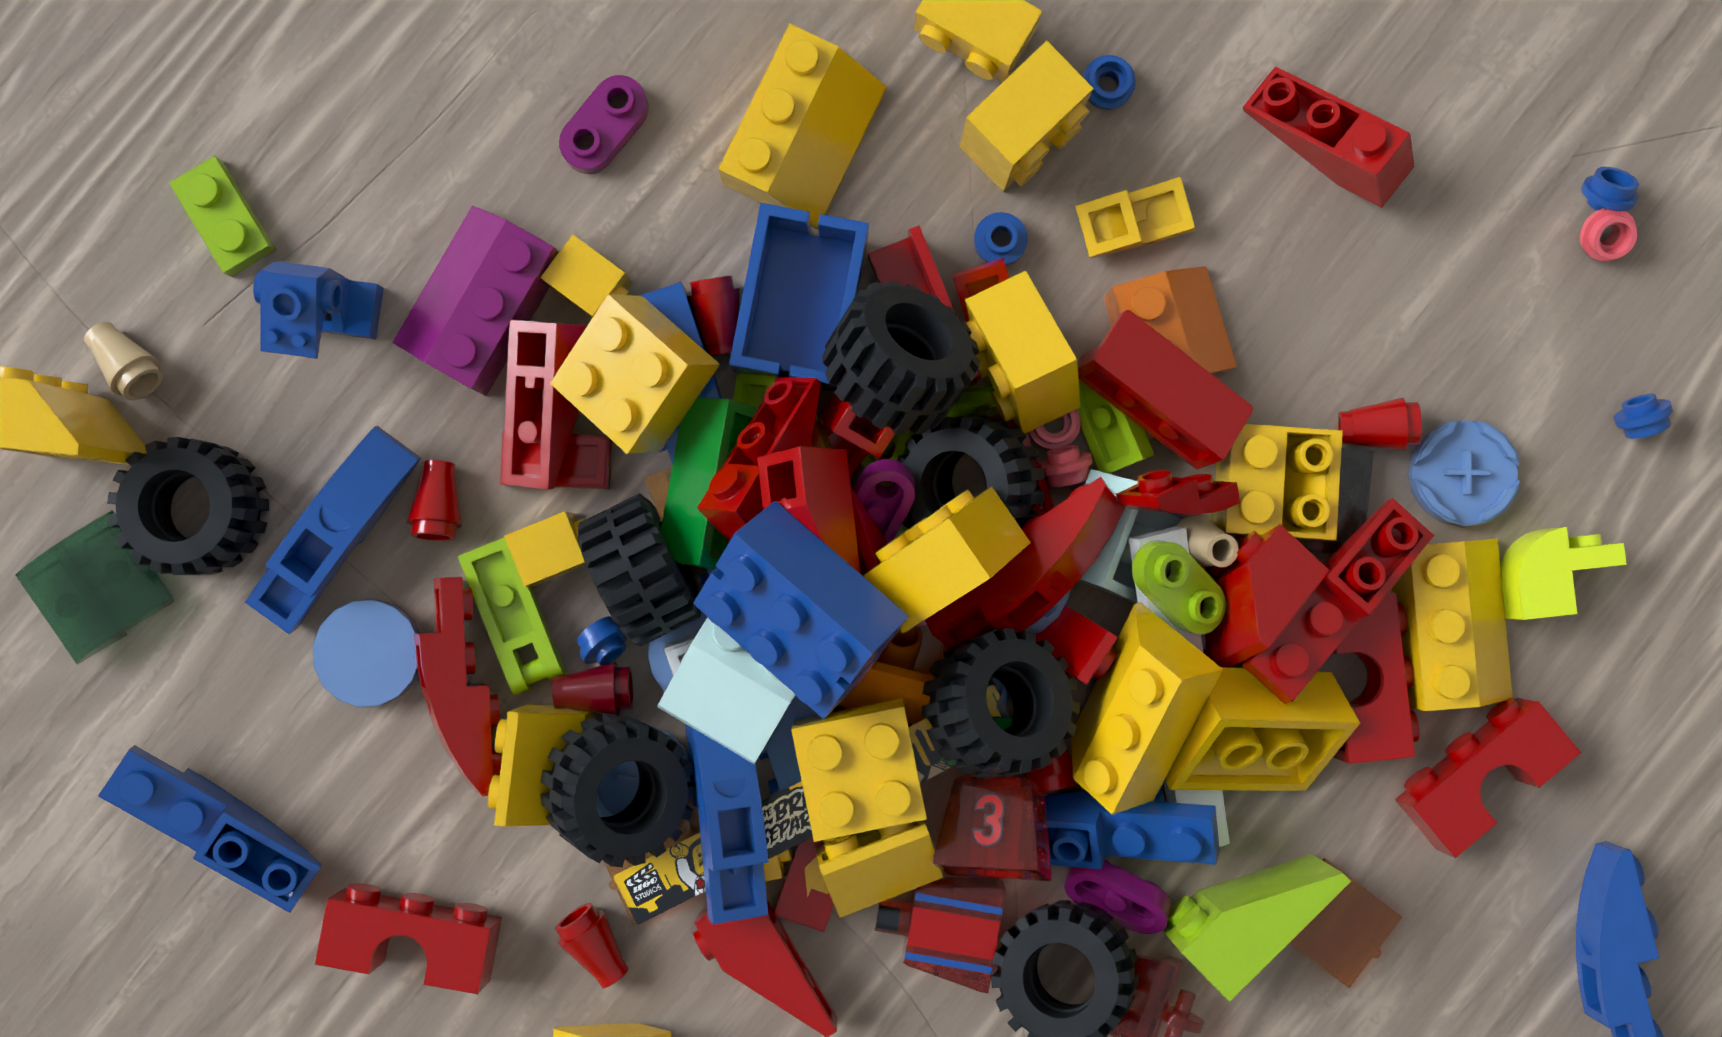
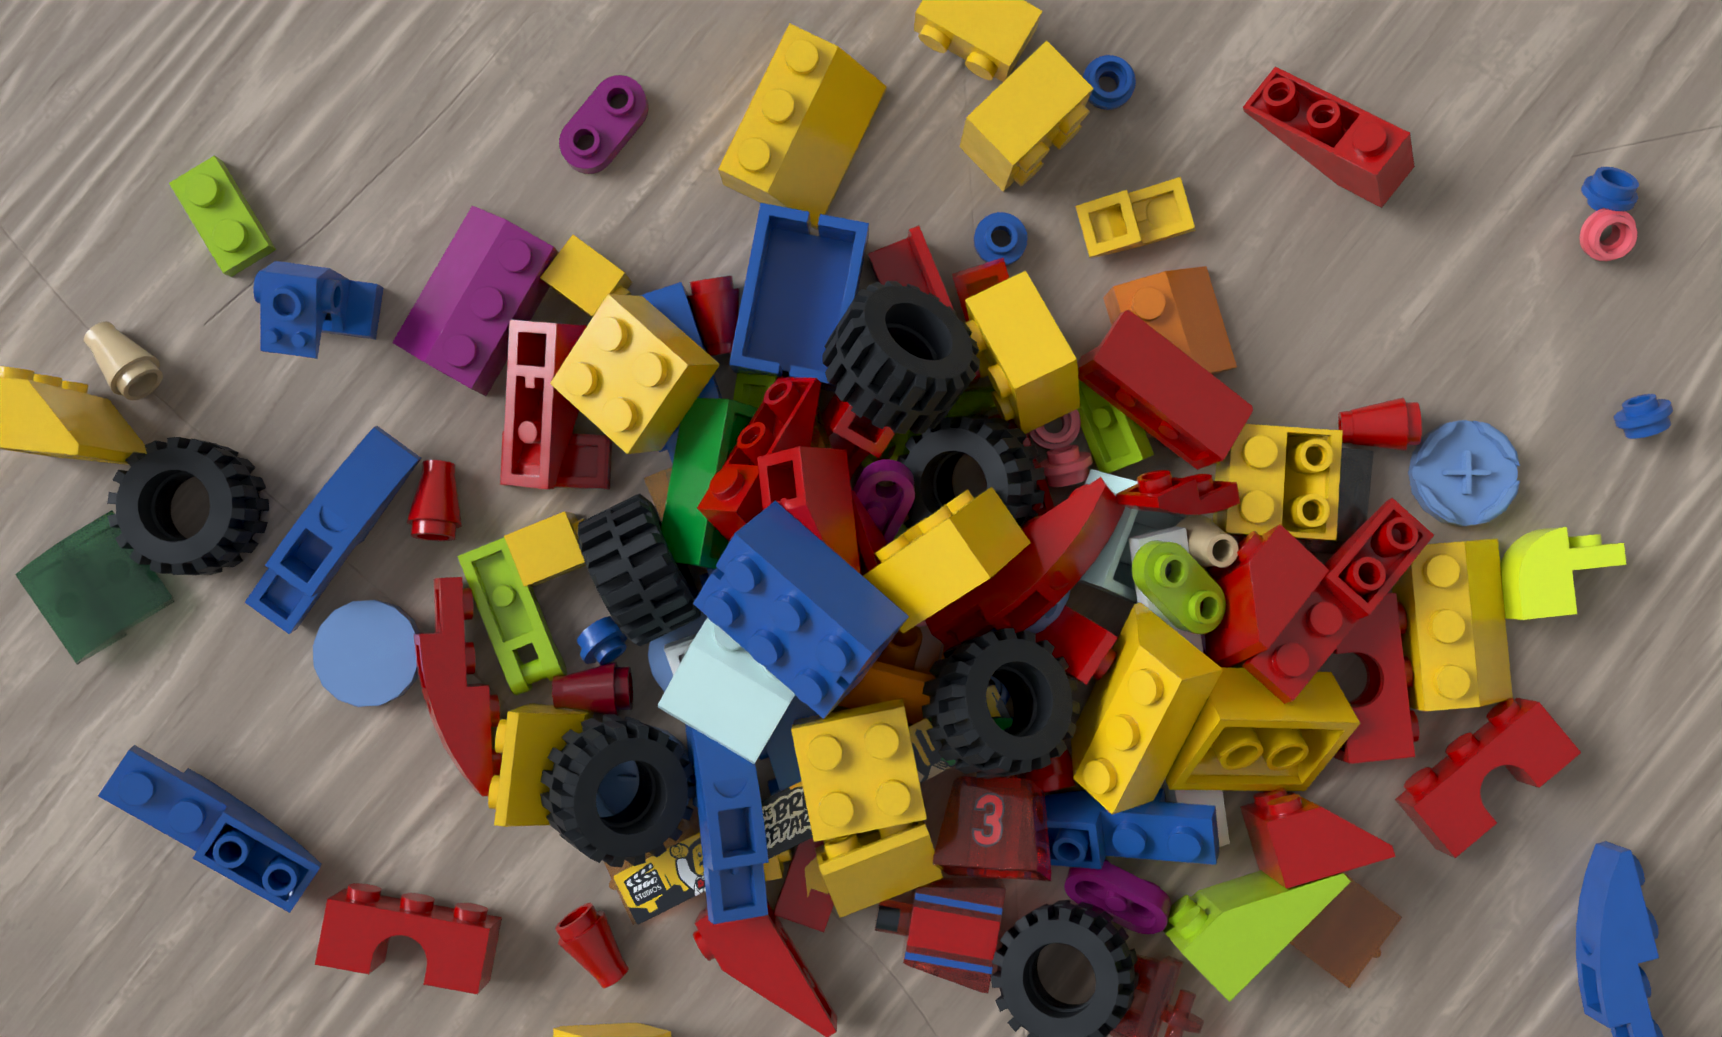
none -> red slope [1240,787,1396,889]

